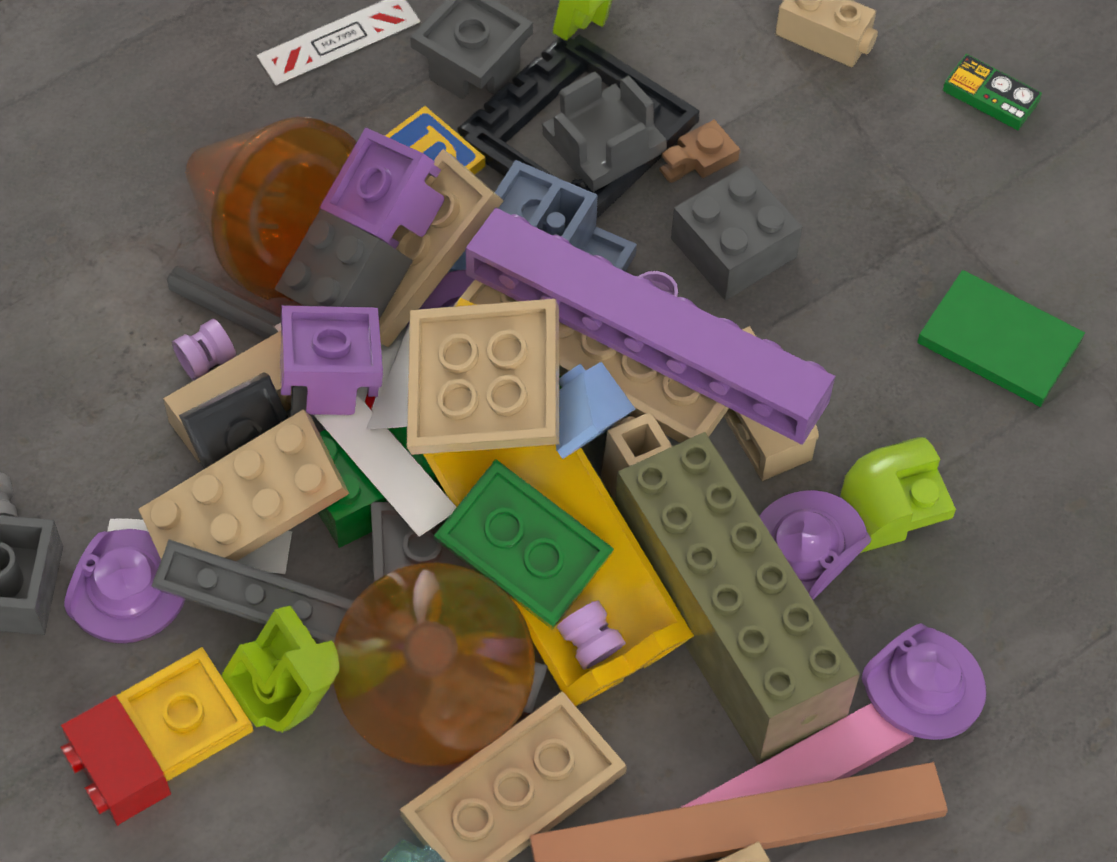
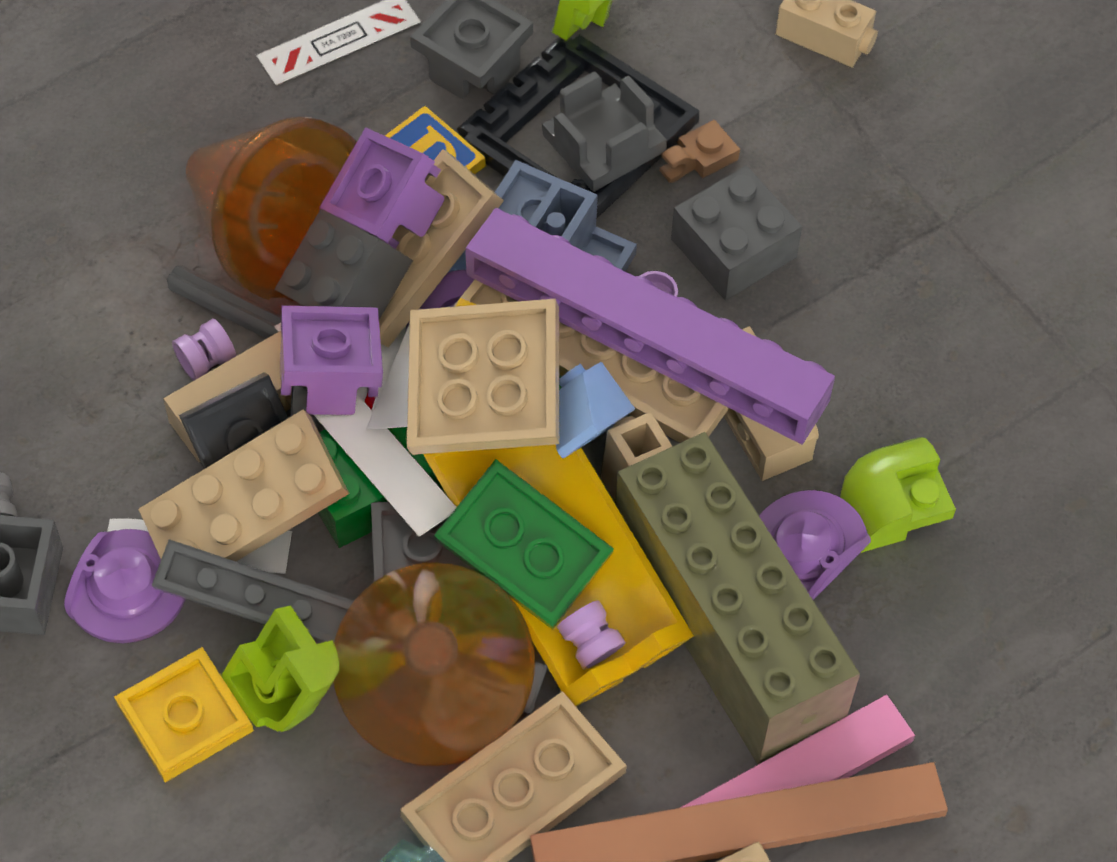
red brick [60,694,171,826] -> none
medium lavender hat [862,623,986,740] -> none
green tile [917,269,1085,407] -> none
tile [943,54,1042,131] -> none

